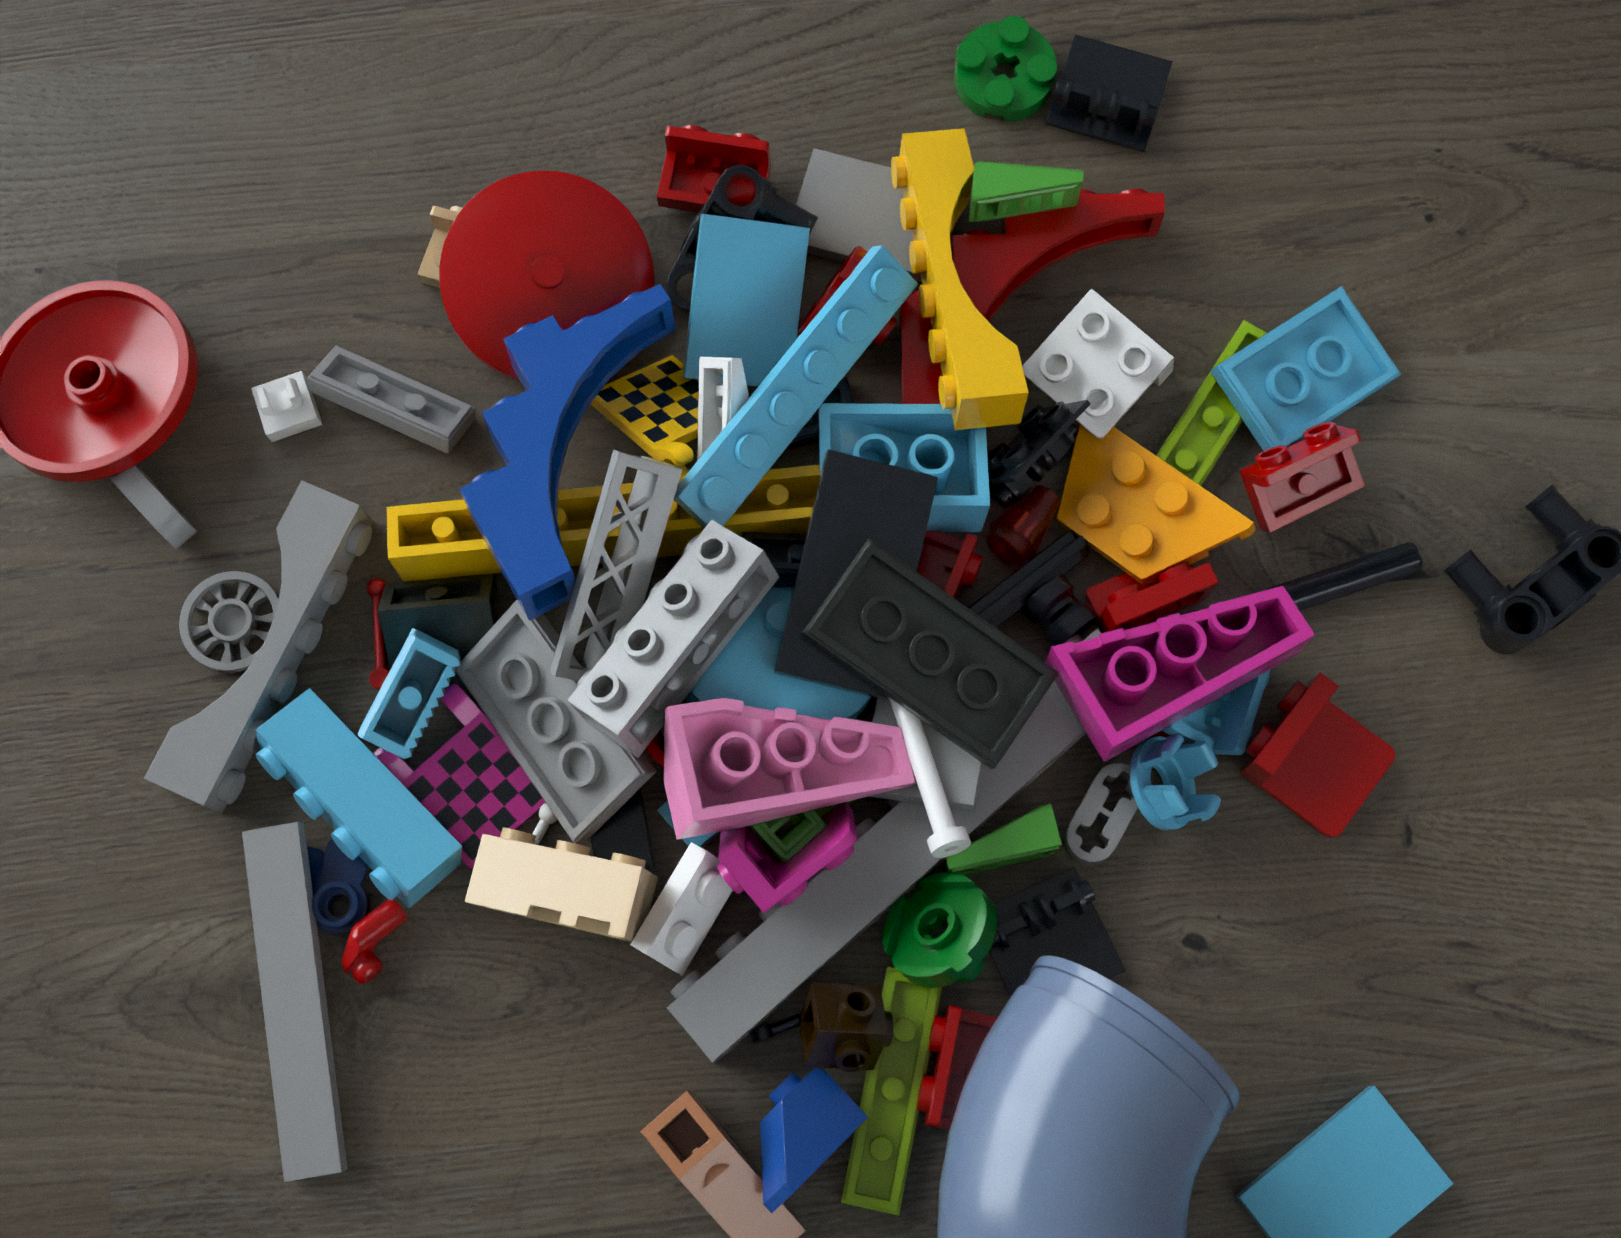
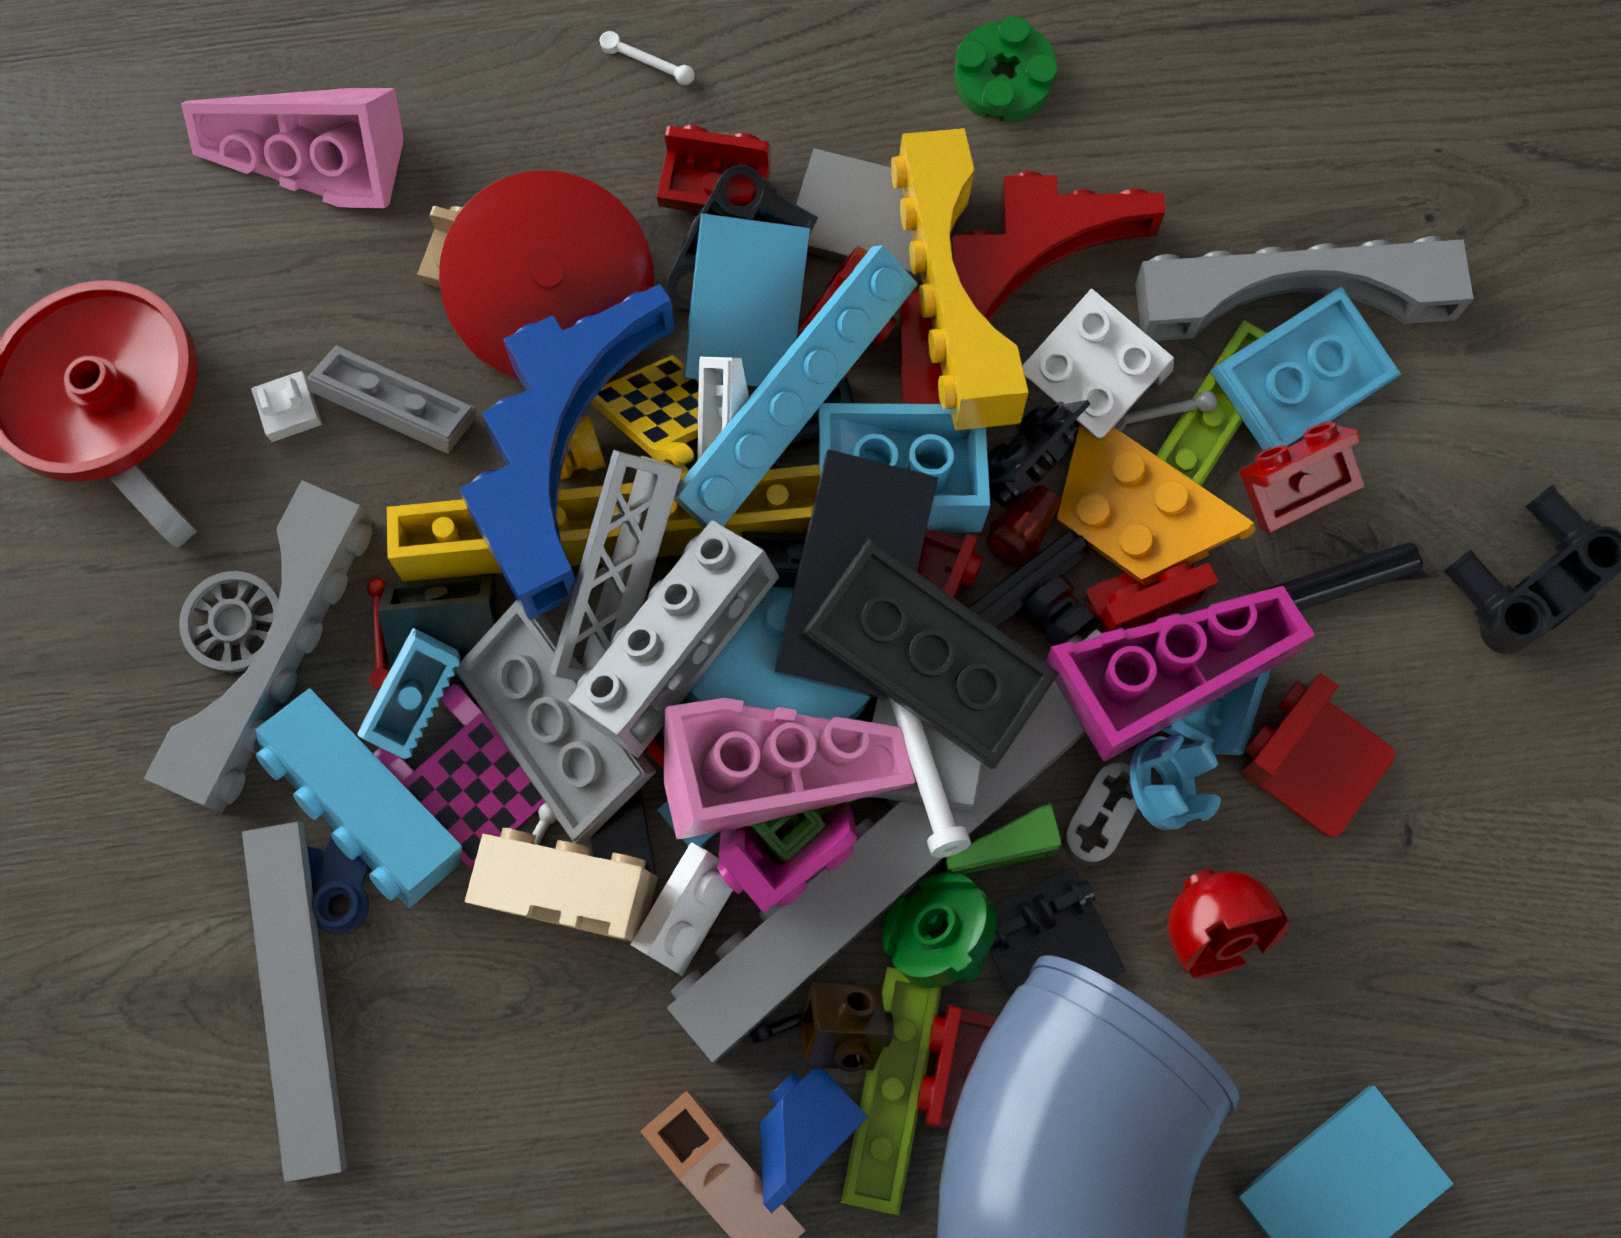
red arm [341,899,407,984] -> none
bright green slope [968,161,1084,222] -> none
black hinge [1046,34,1173,152] -> none
none -> bright pink wedge [181,88,404,208]
none -> yellow wheel [559,415,606,481]
none -> white hinge [599,31,695,86]
none -> light grey hinge [1114,391,1217,431]
none -> light grey arch [1135,236,1473,341]
none -> red cylinder [1167,869,1290,979]

